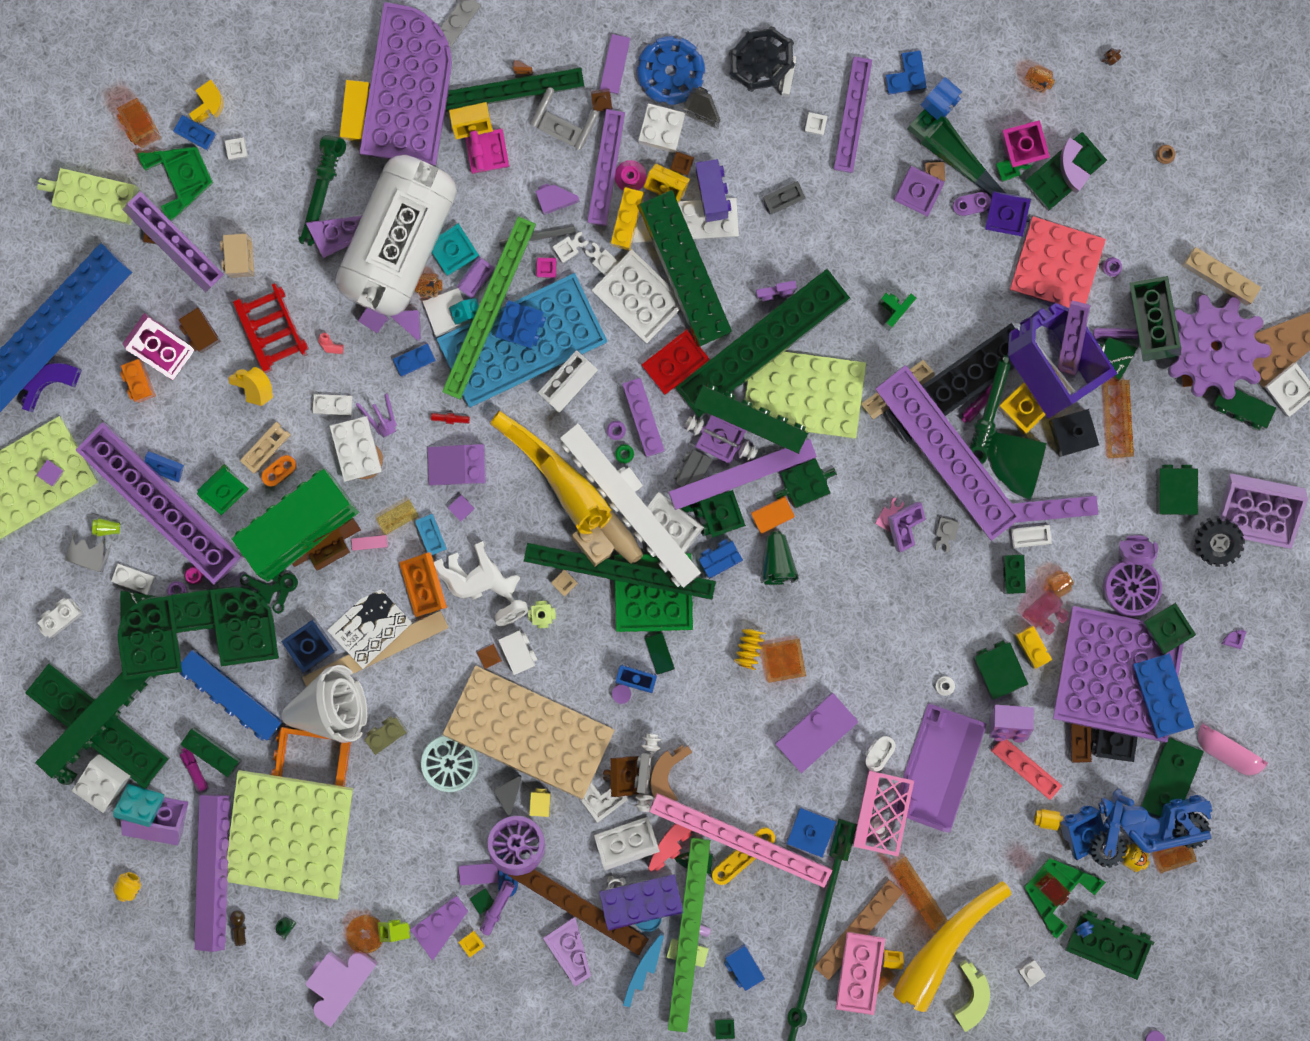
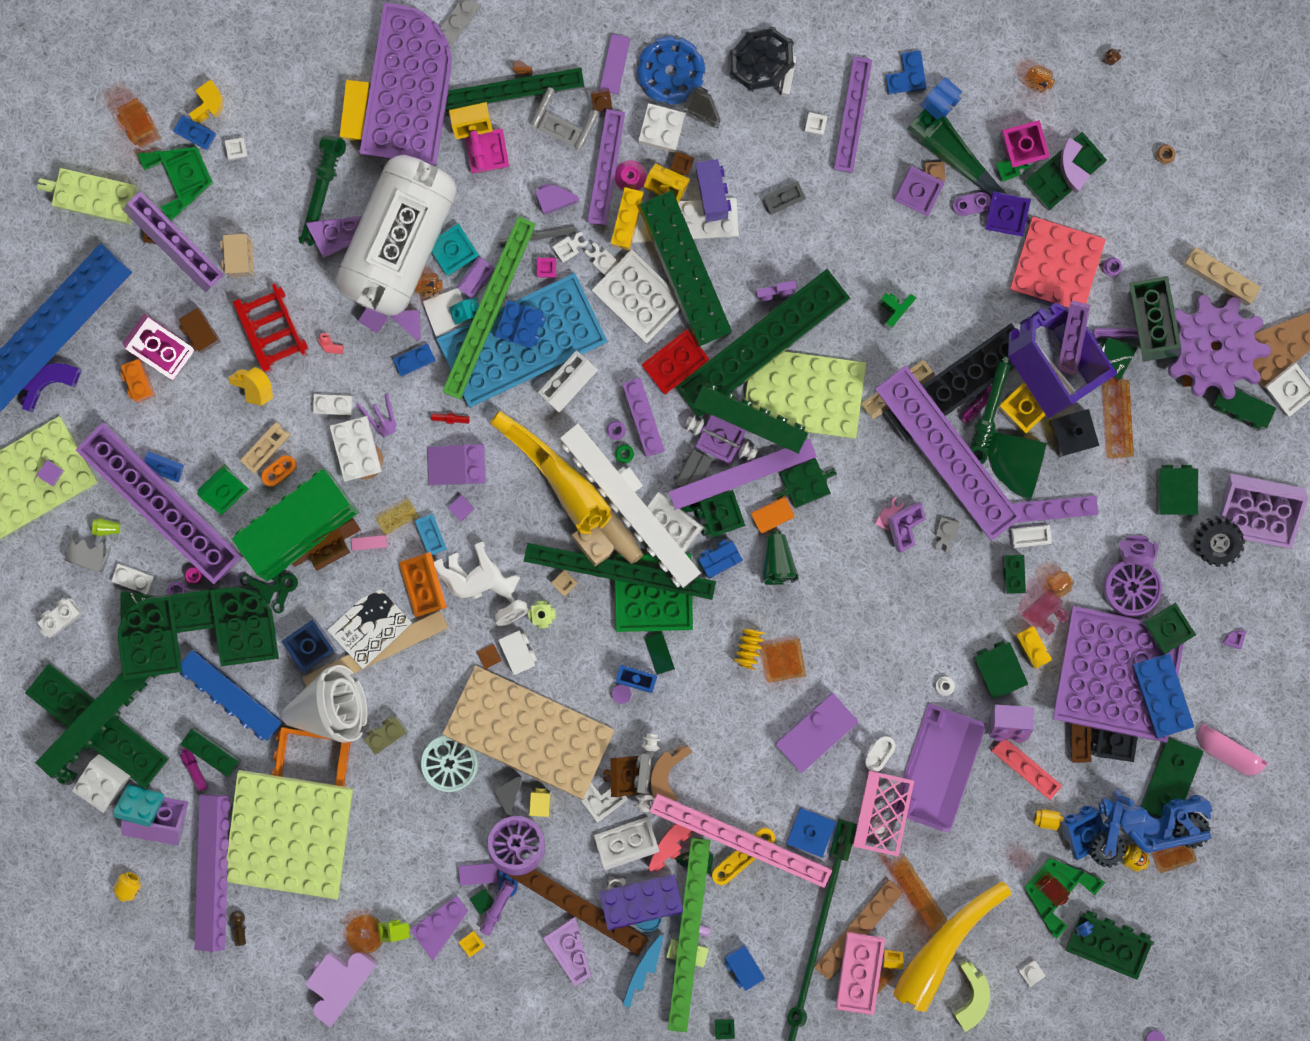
dark green plate [276,917,297,939] -> none

